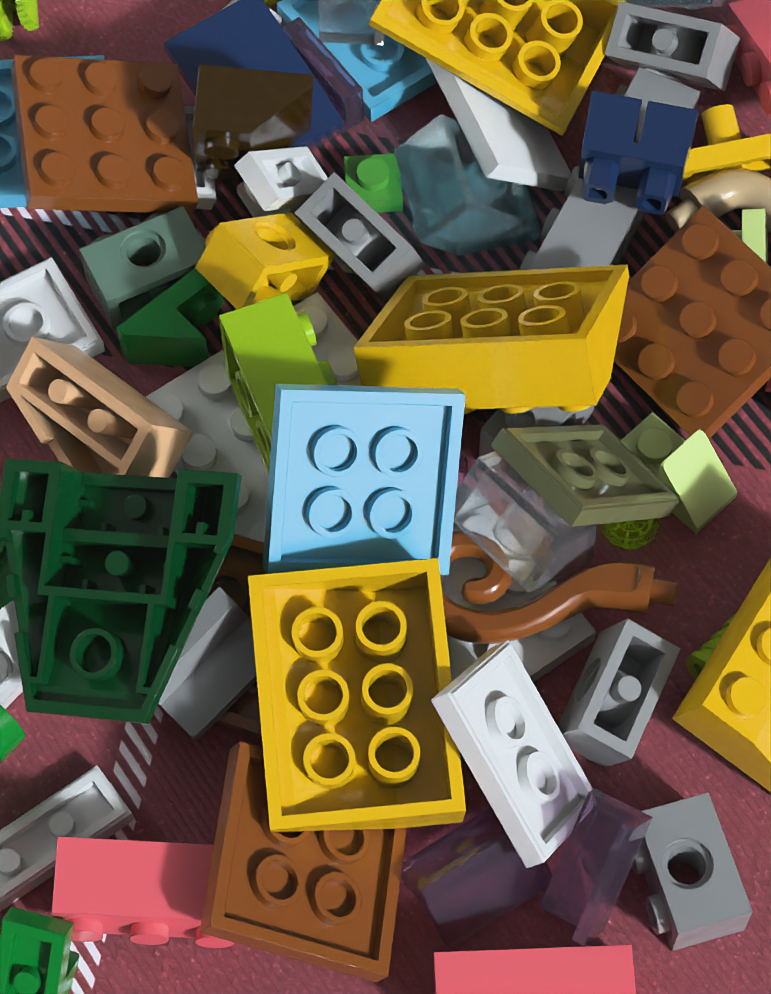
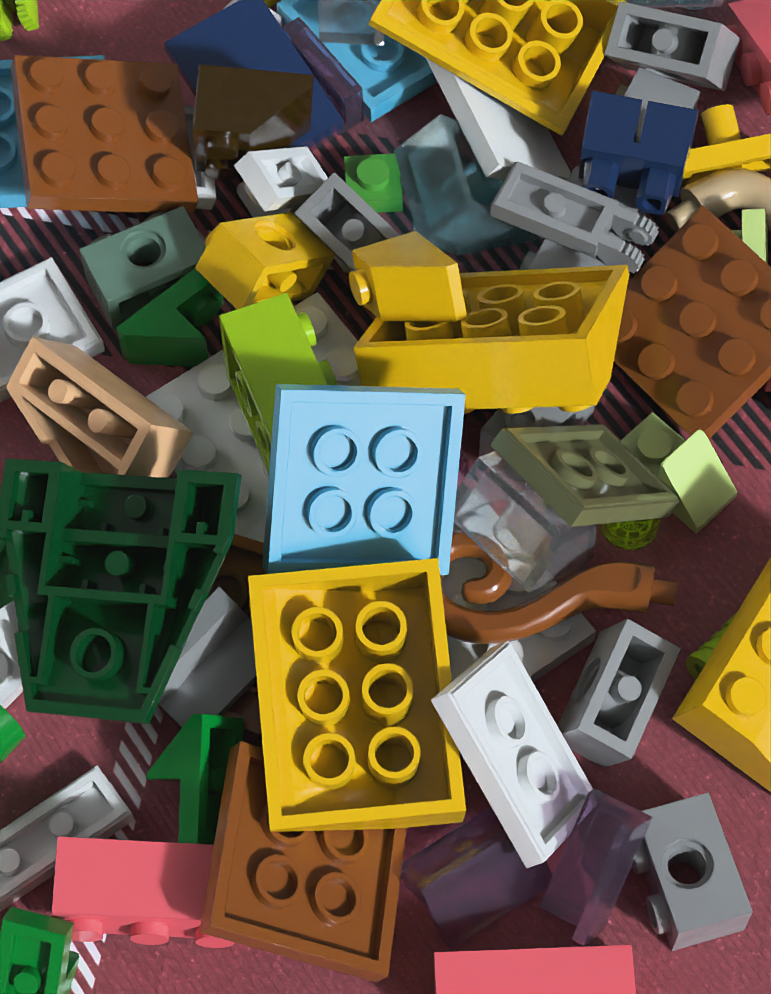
none -> green slope [146,714,244,845]
none -> yellow slope [349,231,467,322]
none -> light grey hinge [490,161,659,274]

